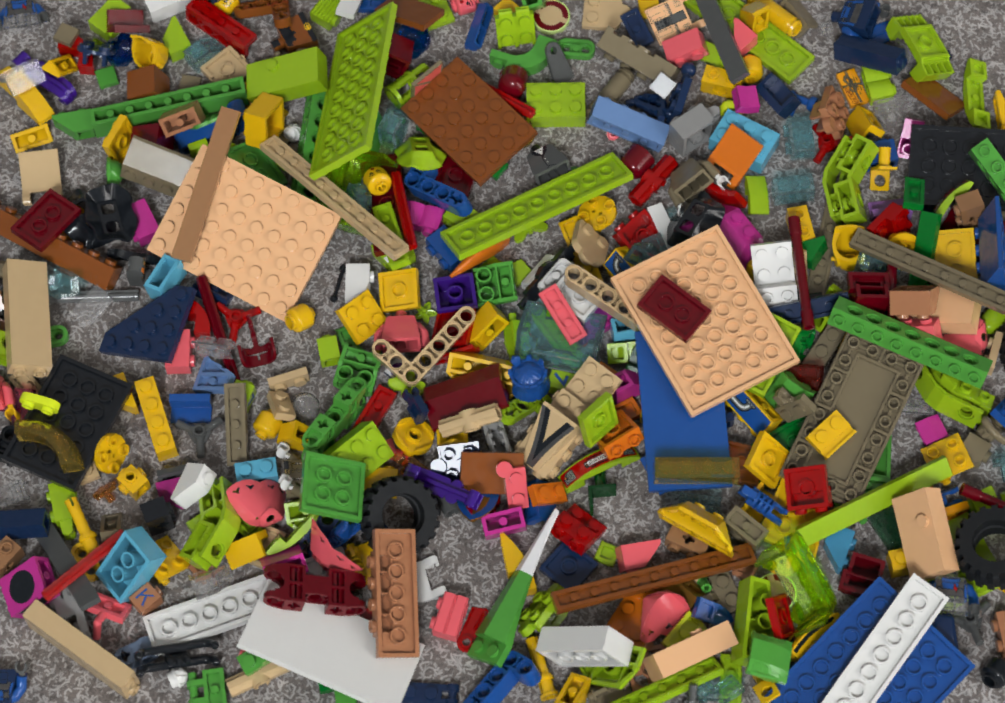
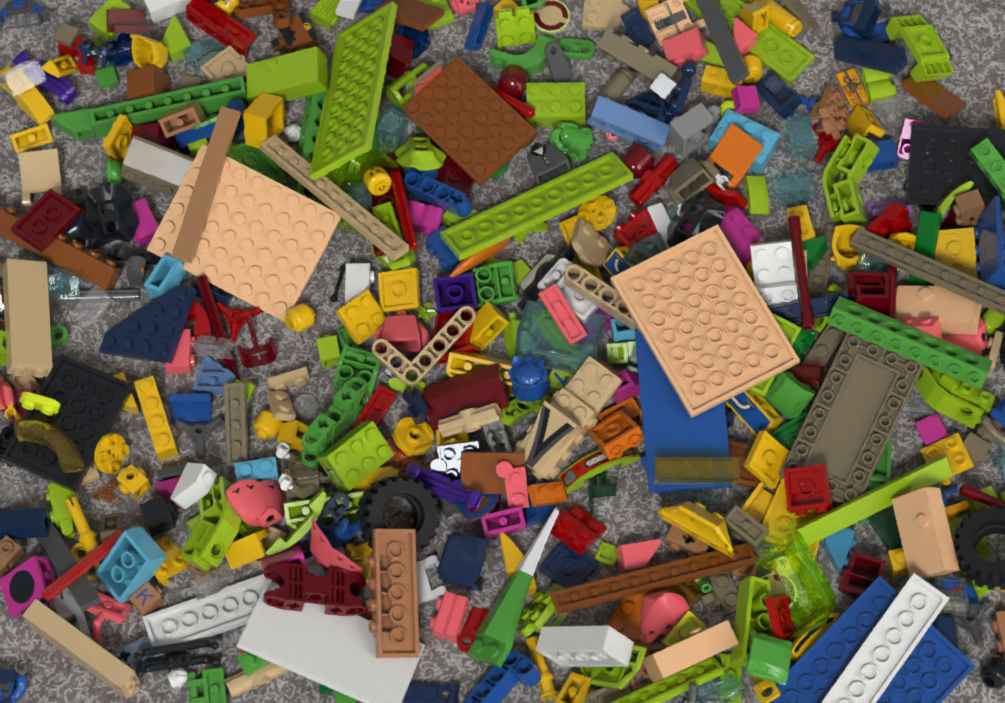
bright green plate [299,451,366,524] -> none
lime plate [577,392,619,448] -> none
dark red plate [637,274,712,343] -> none
blue plate [691,597,734,625] -> none
blue hinge [737,485,789,526] -> none
dark tan hinge [772,387,817,423] -> none
yellow plate [805,410,857,460] -> none
yellow bracket [869,147,898,191] -> none
nougat slope [889,285,940,319] -> none
green plate [902,177,925,211] -> none
lime slope [963,58,991,129] -> none
none -> dark blue piece [437,532,497,593]
none -> bright green hair [549,122,594,163]

